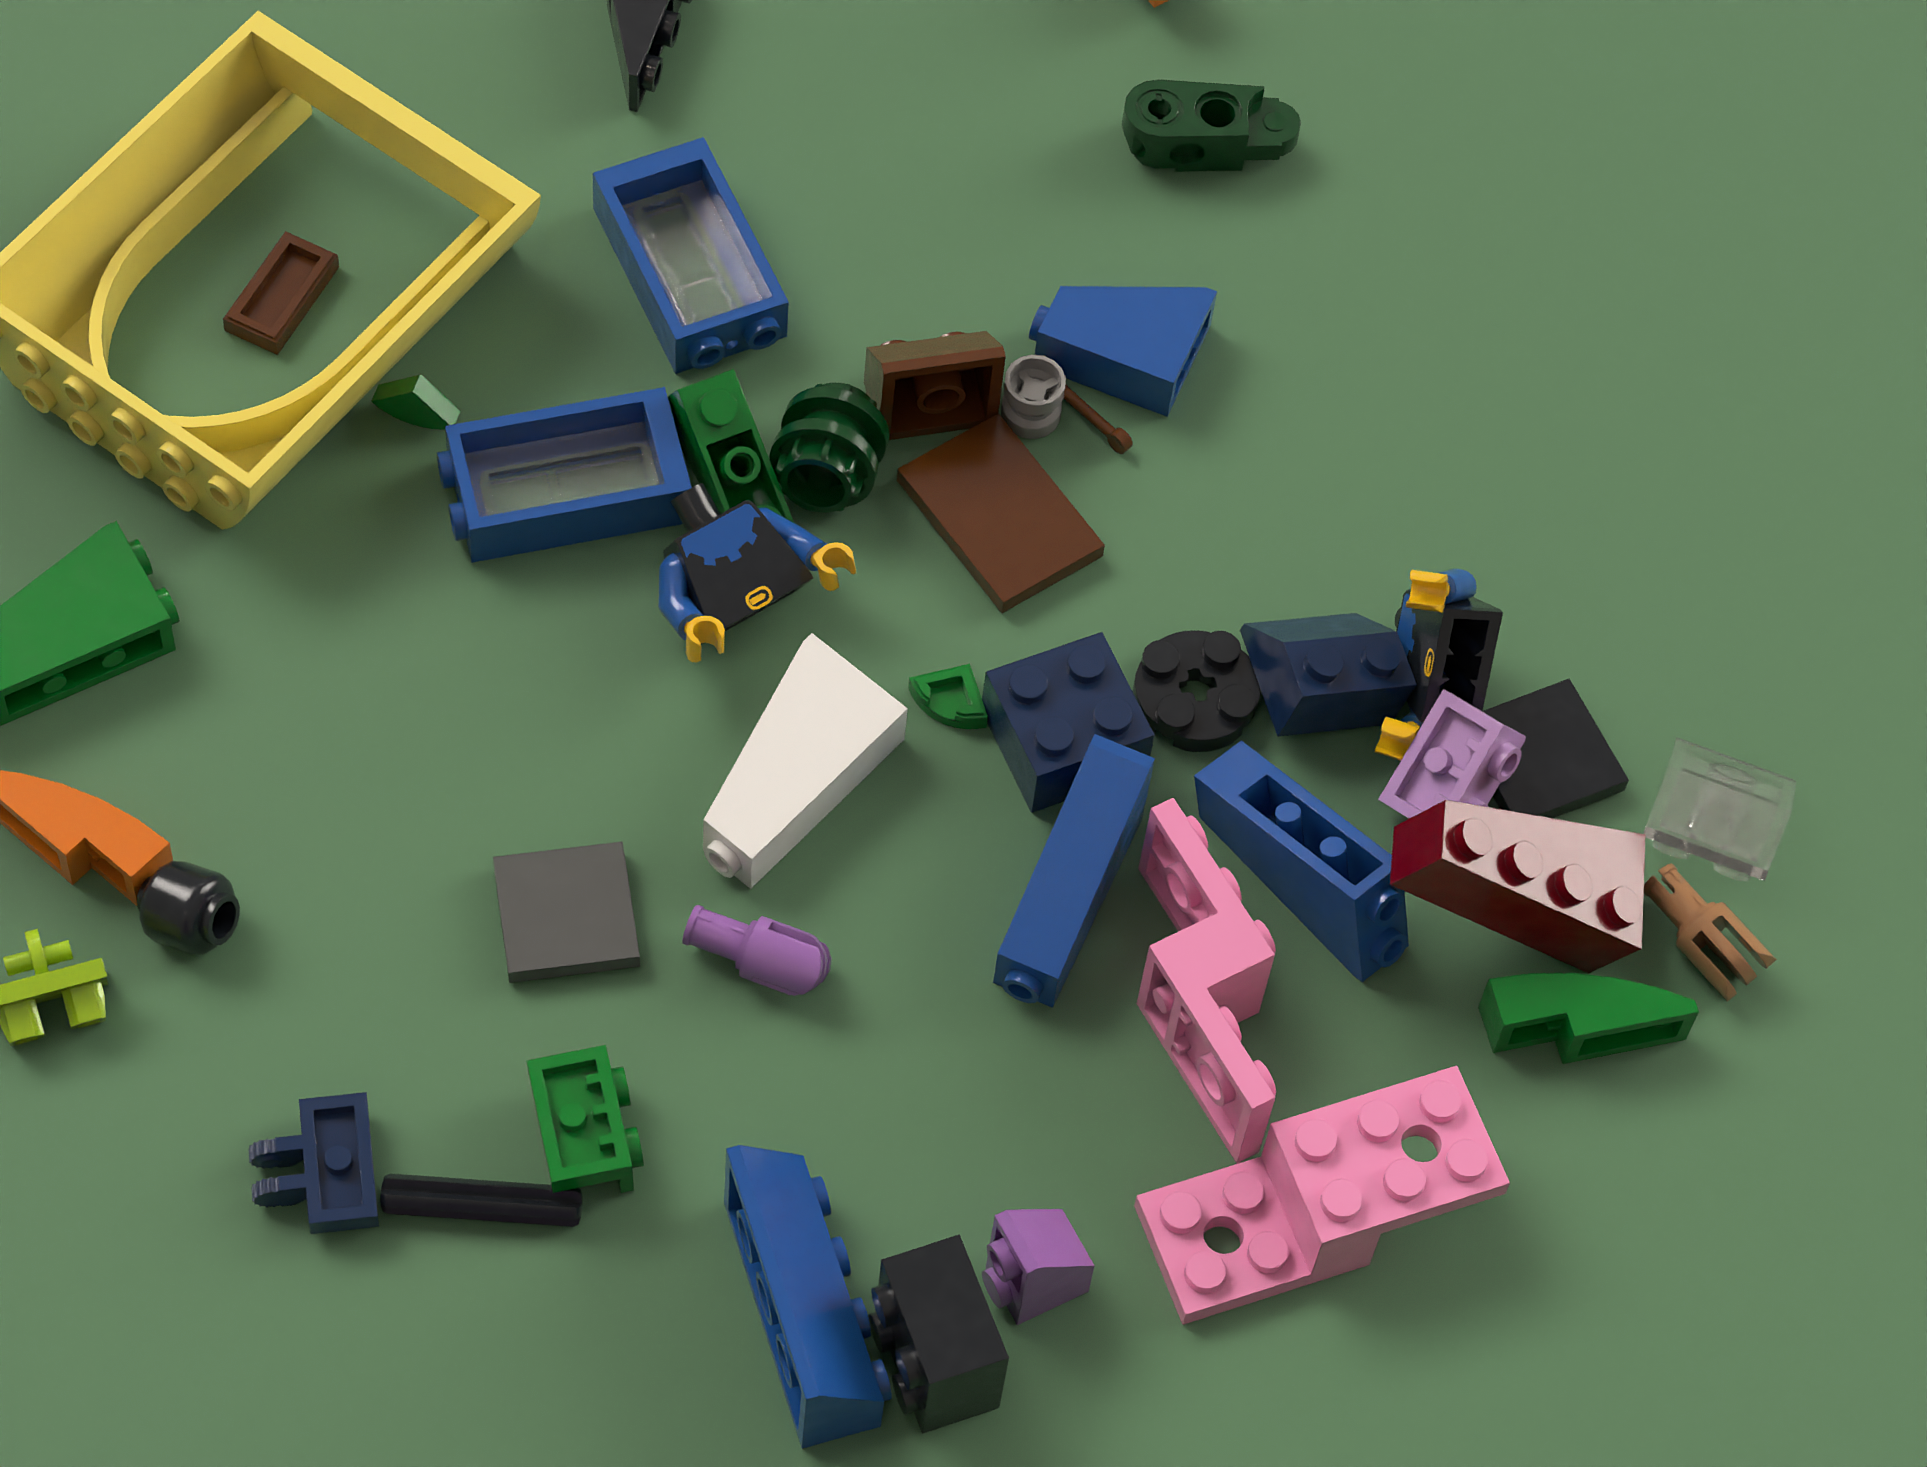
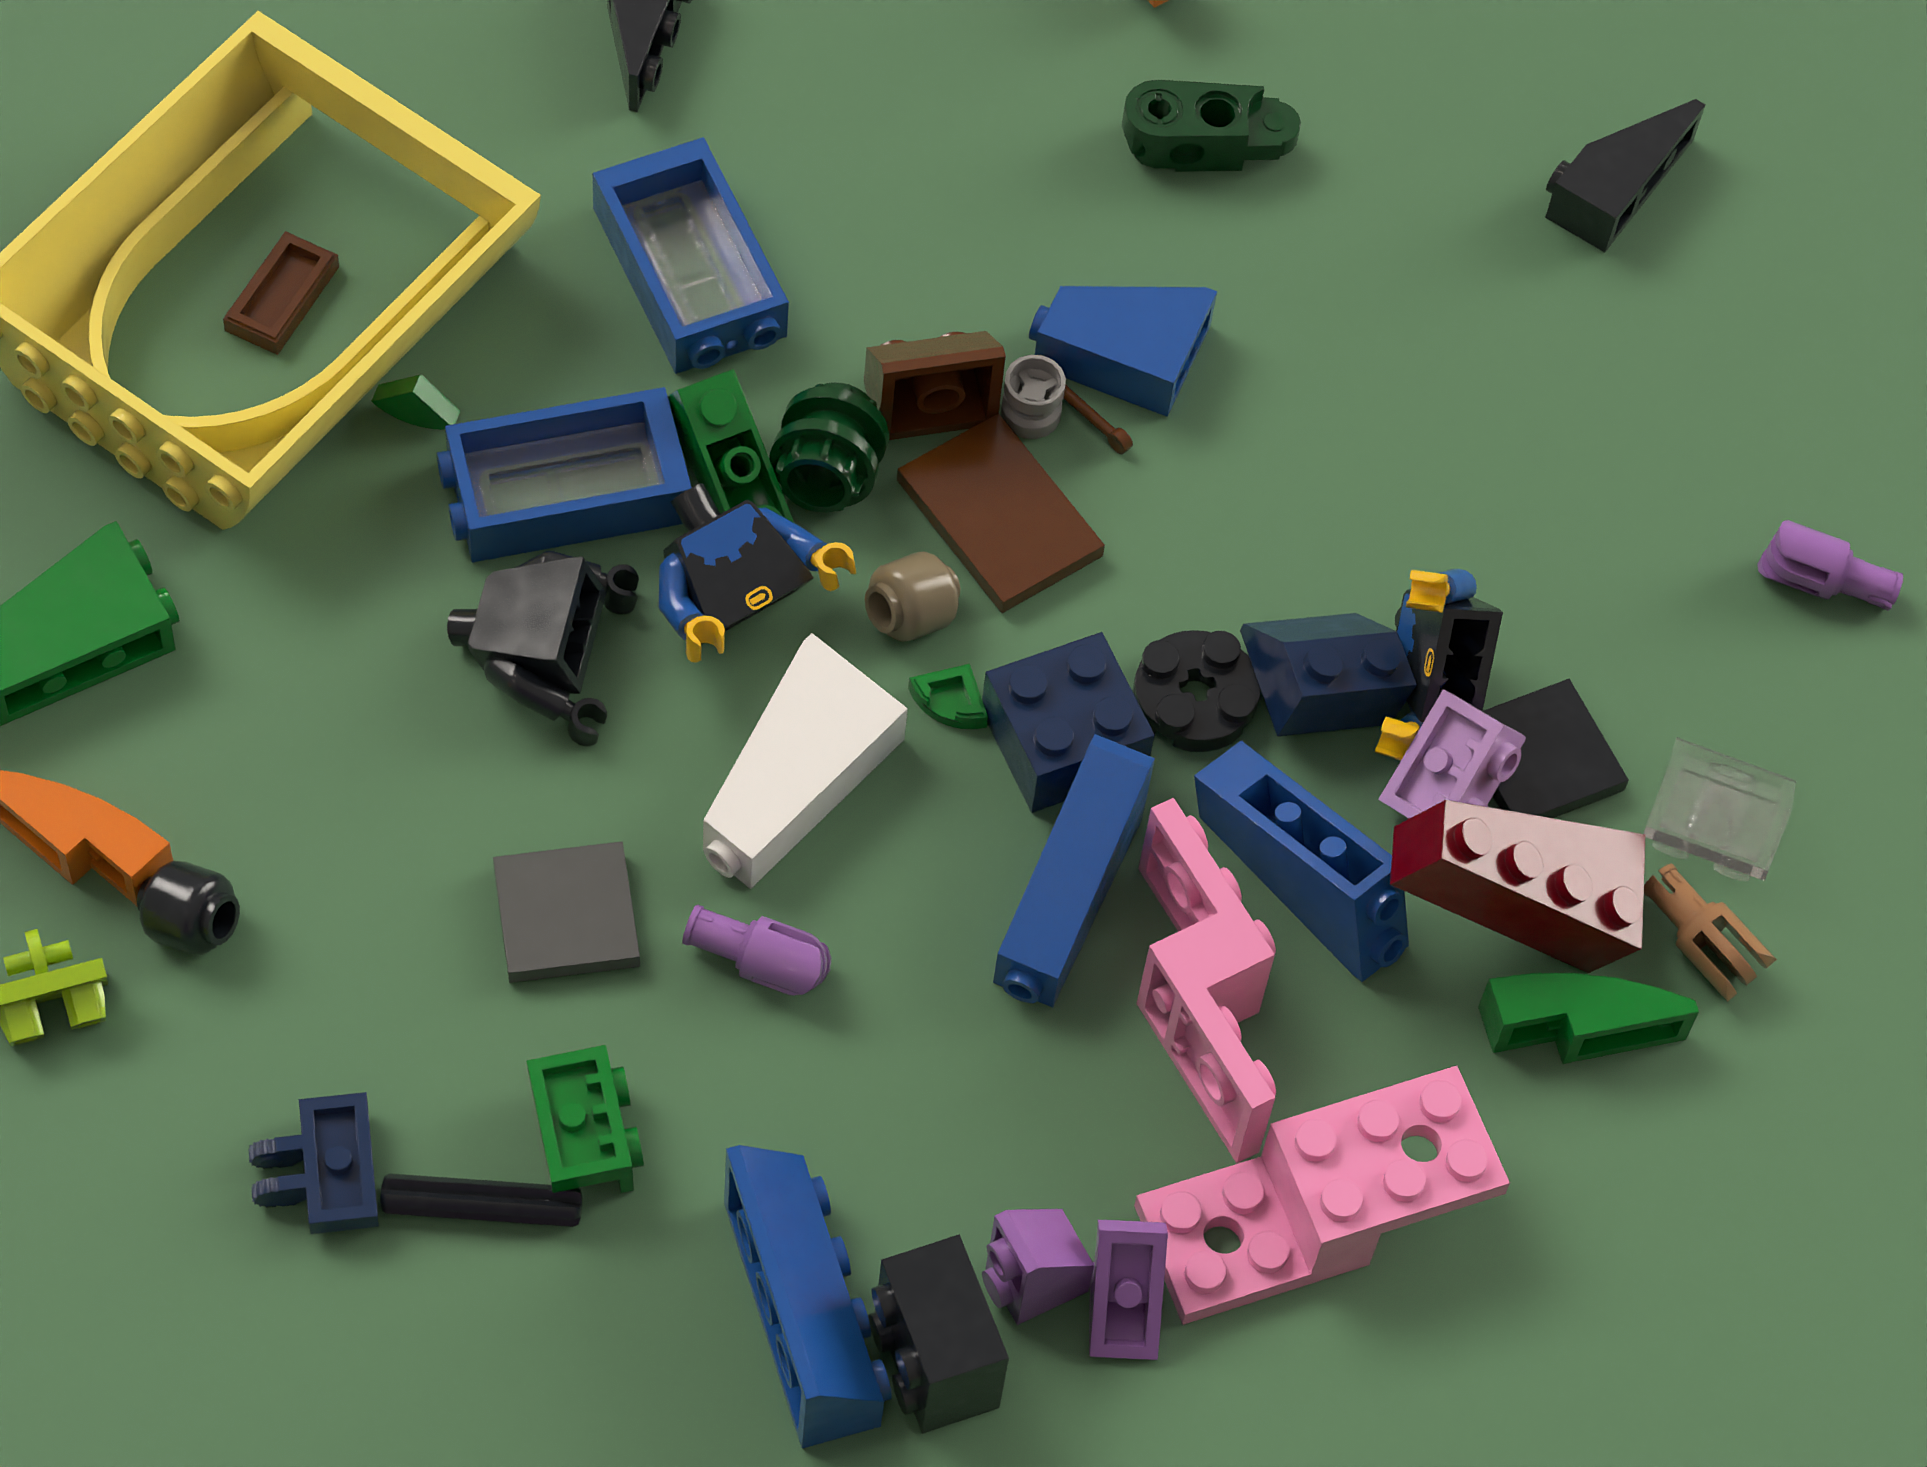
none -> black torso [447,551,639,746]
none -> dark tan head [864,551,960,642]
none -> medium lavender slope [1089,1219,1168,1360]
none -> black slope [1545,99,1706,253]
none -> medium lavender arm [1757,520,1903,611]

